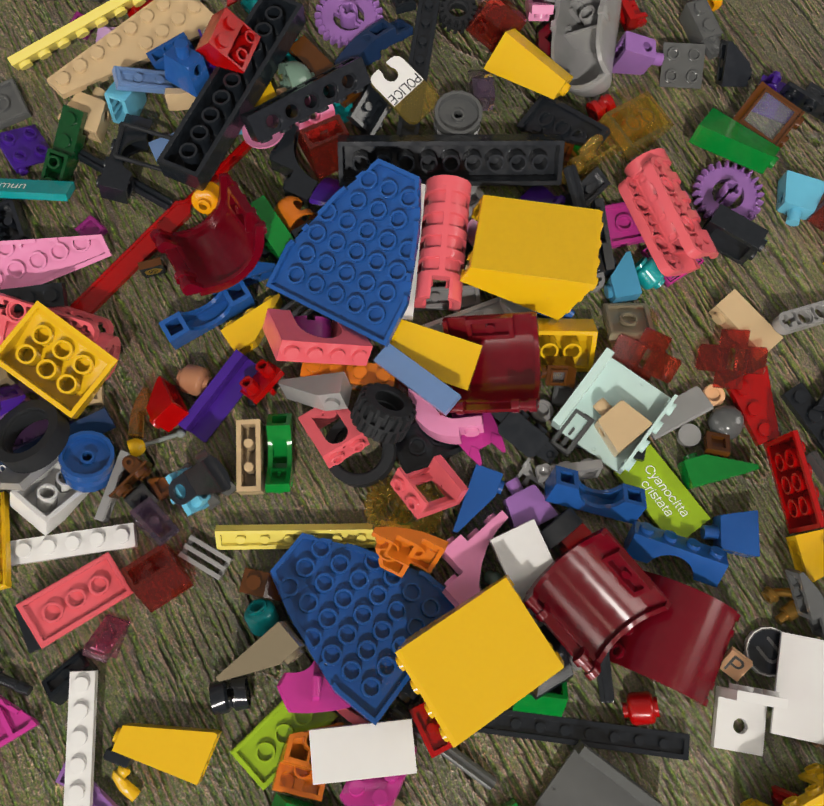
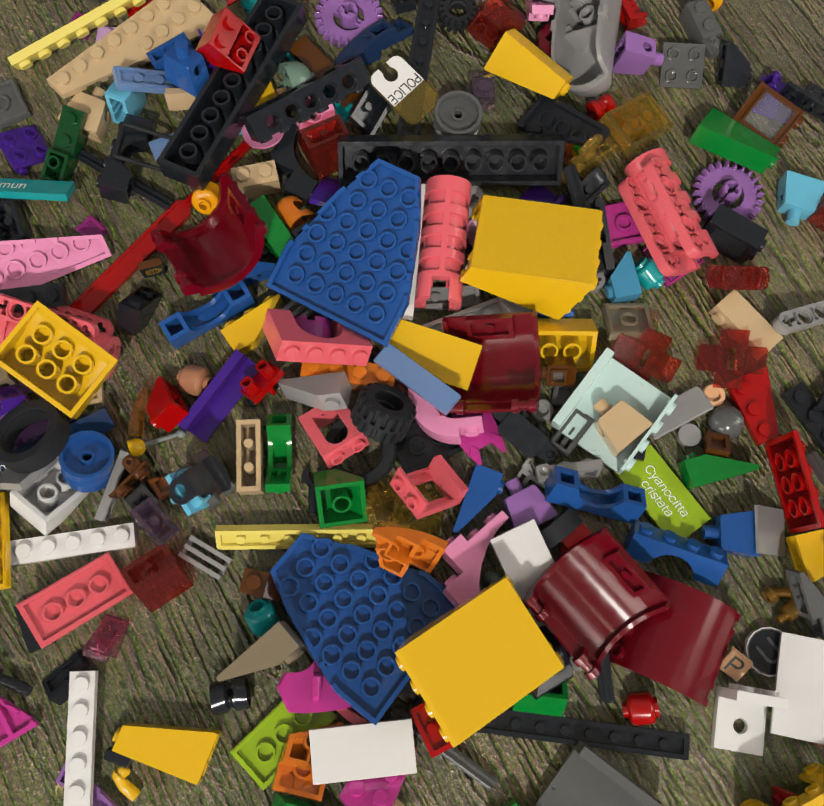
none -> black slope [115,285,163,335]
none -> tan hinge [230,160,281,199]
none -> black bar [301,467,321,513]
none -> green slope [313,469,368,528]
none -> clear red gear [705,265,770,290]
none -> light grey piece [754,505,786,557]

